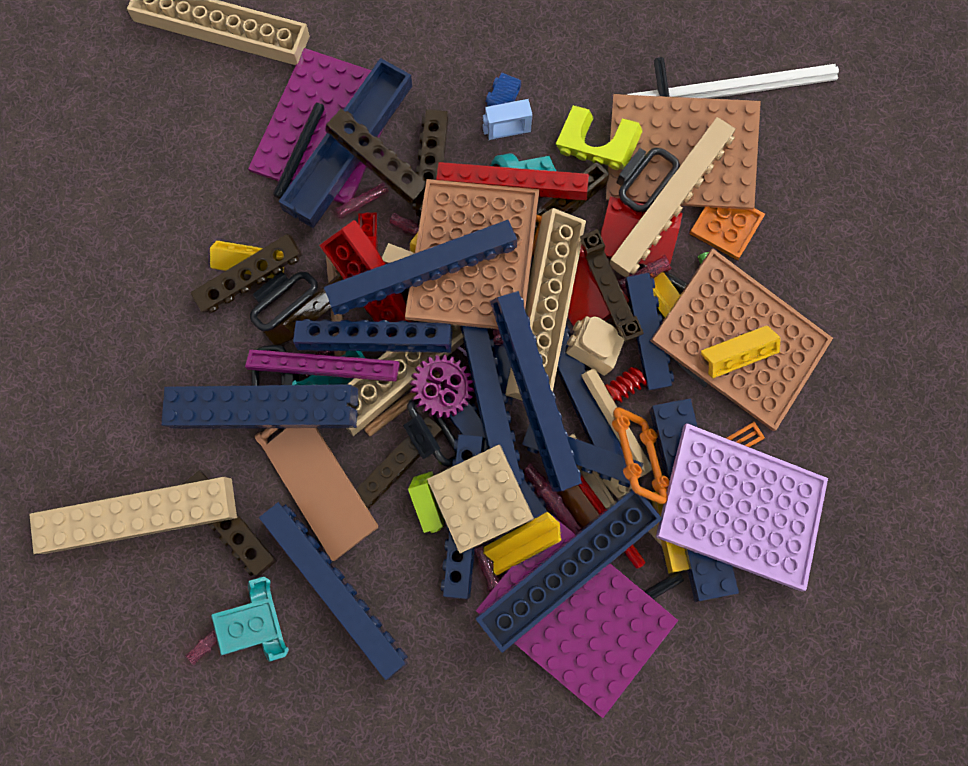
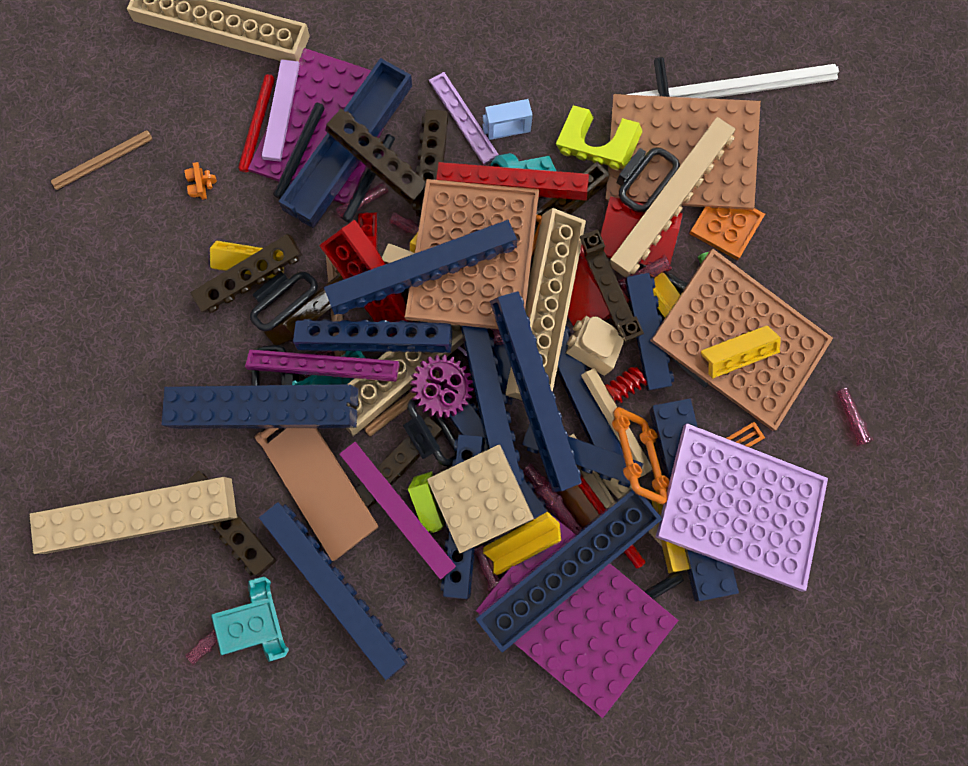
blue brick [486,73,521,107] -> none
none -> medium nougat axle [51,131,152,190]
none -> orange hips [184,162,217,200]
none -> red axle [238,74,275,172]
none -> lavender tile [262,59,300,162]
none -> magenta tile [340,442,456,580]
none -> black axle [342,134,395,223]
none -> lavender tile [429,72,499,165]
none -> clear pink pin [836,388,874,446]

